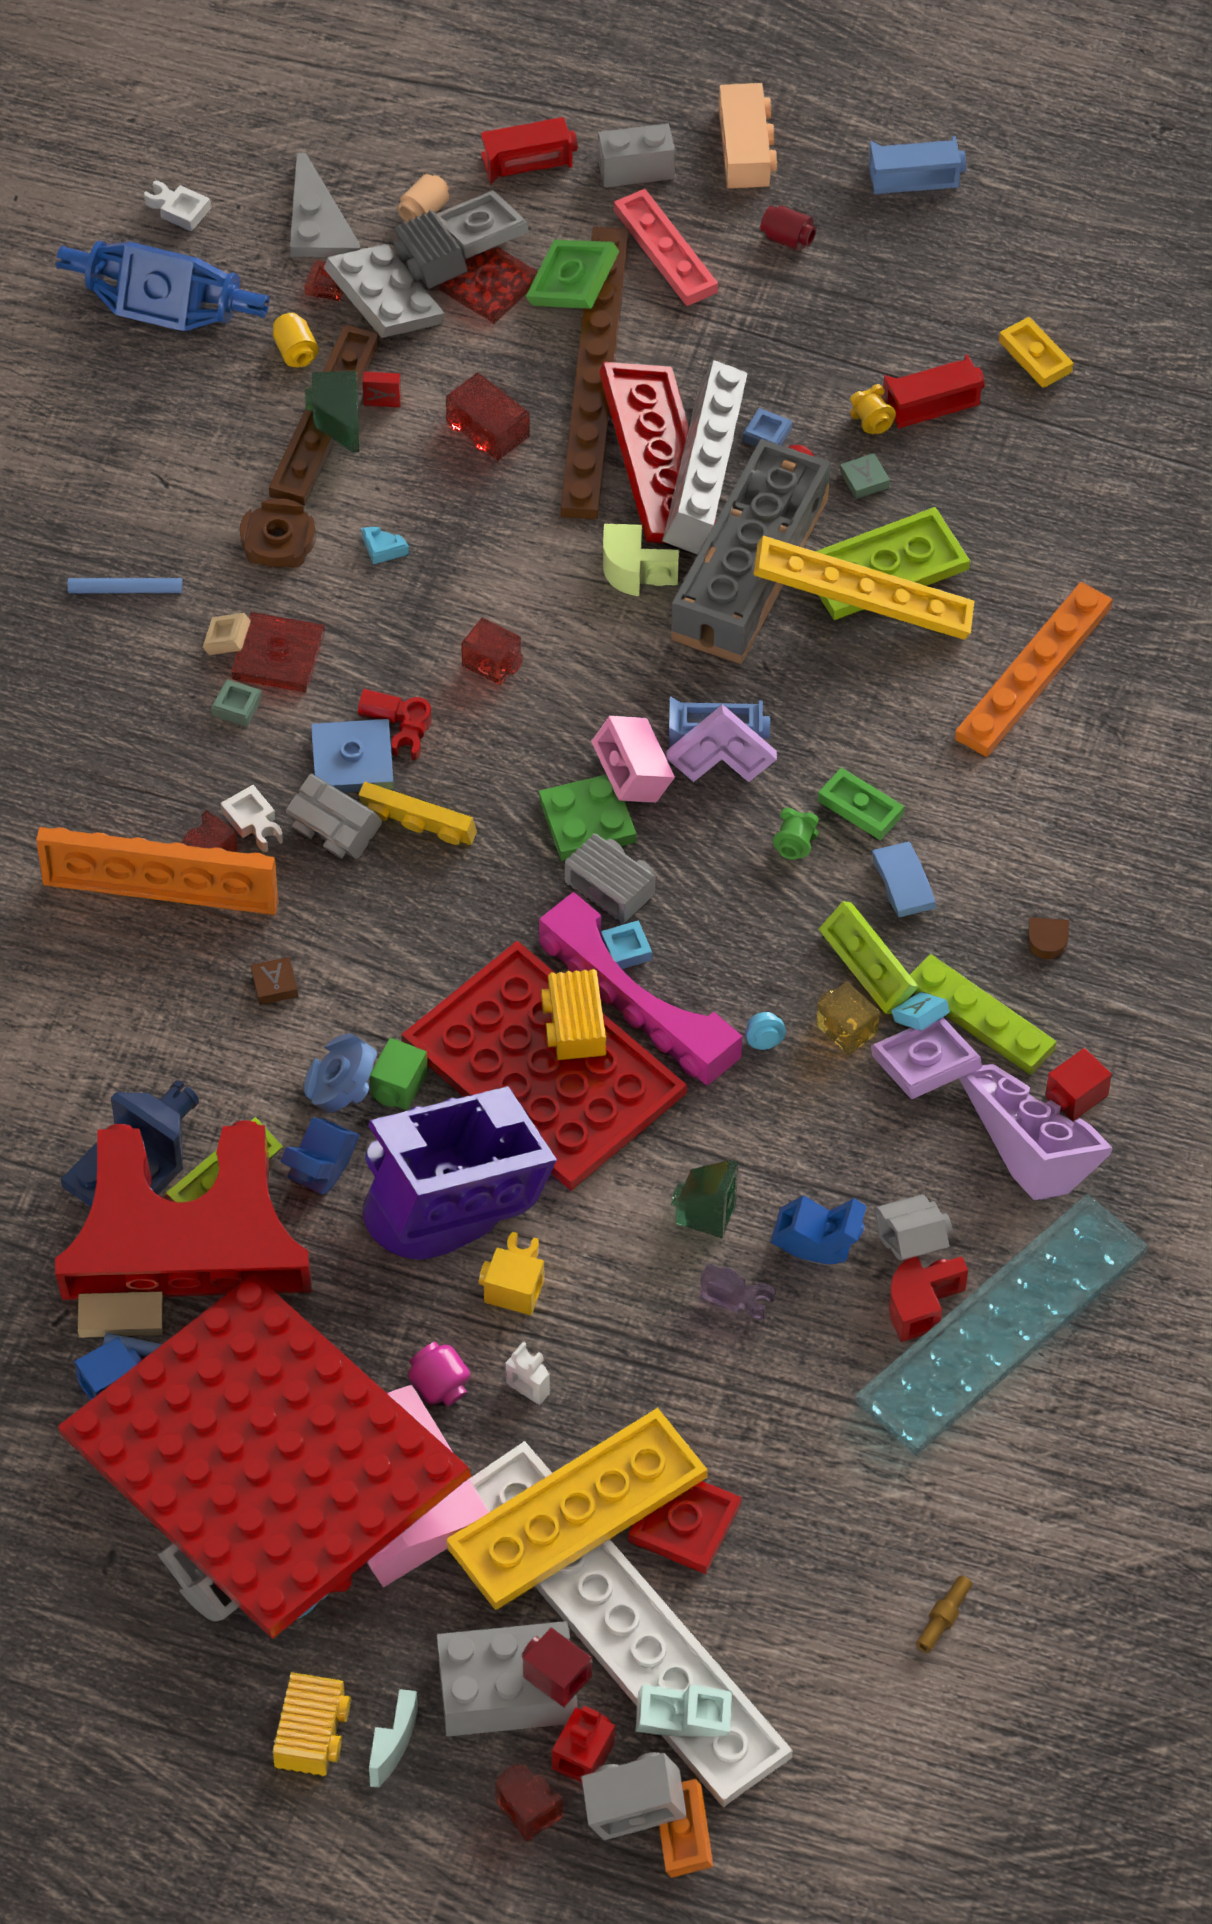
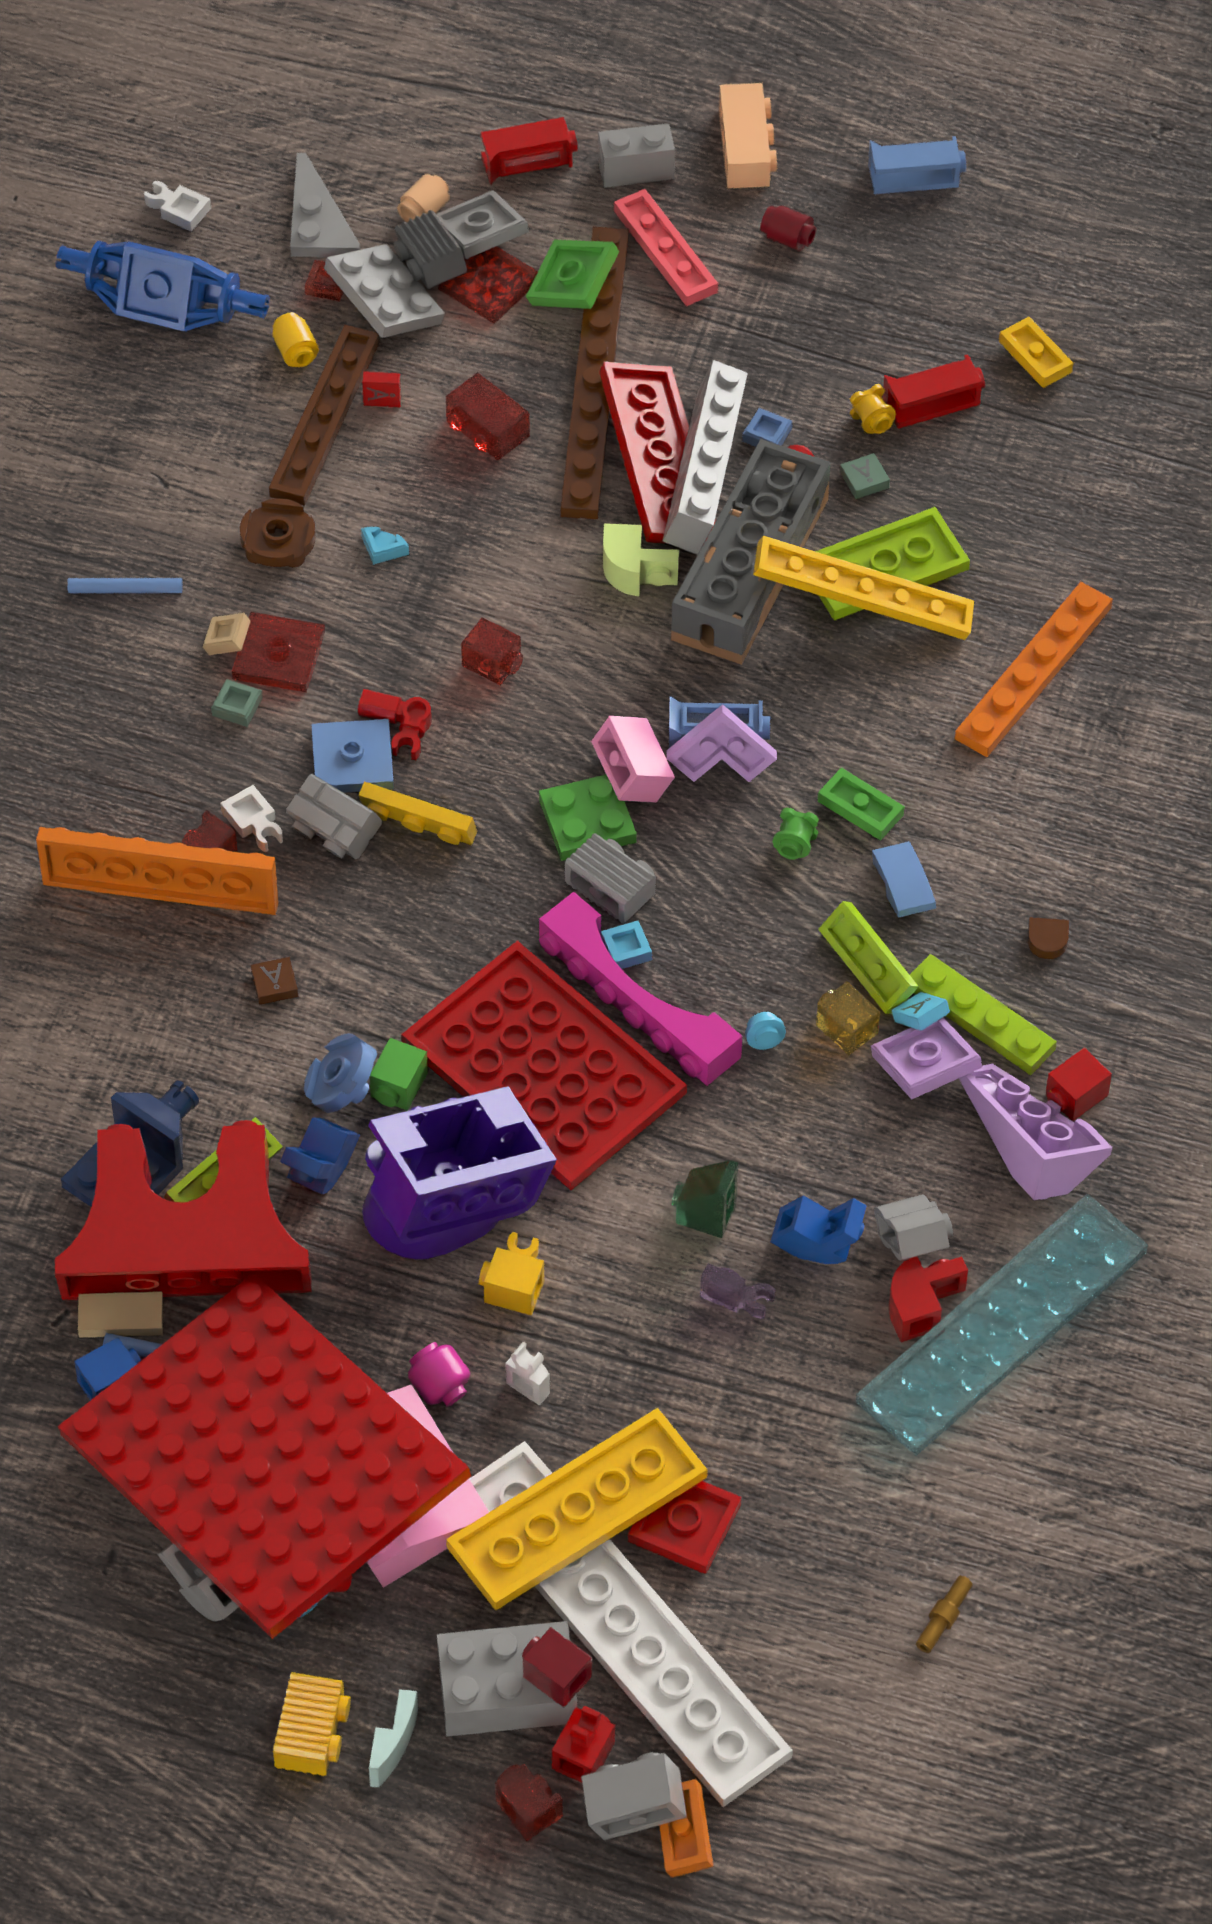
clear green slope [305,371,360,453] -> none
yellow brick [541,969,606,1060] -> none
light aqua slope [636,1684,732,1737] -> none

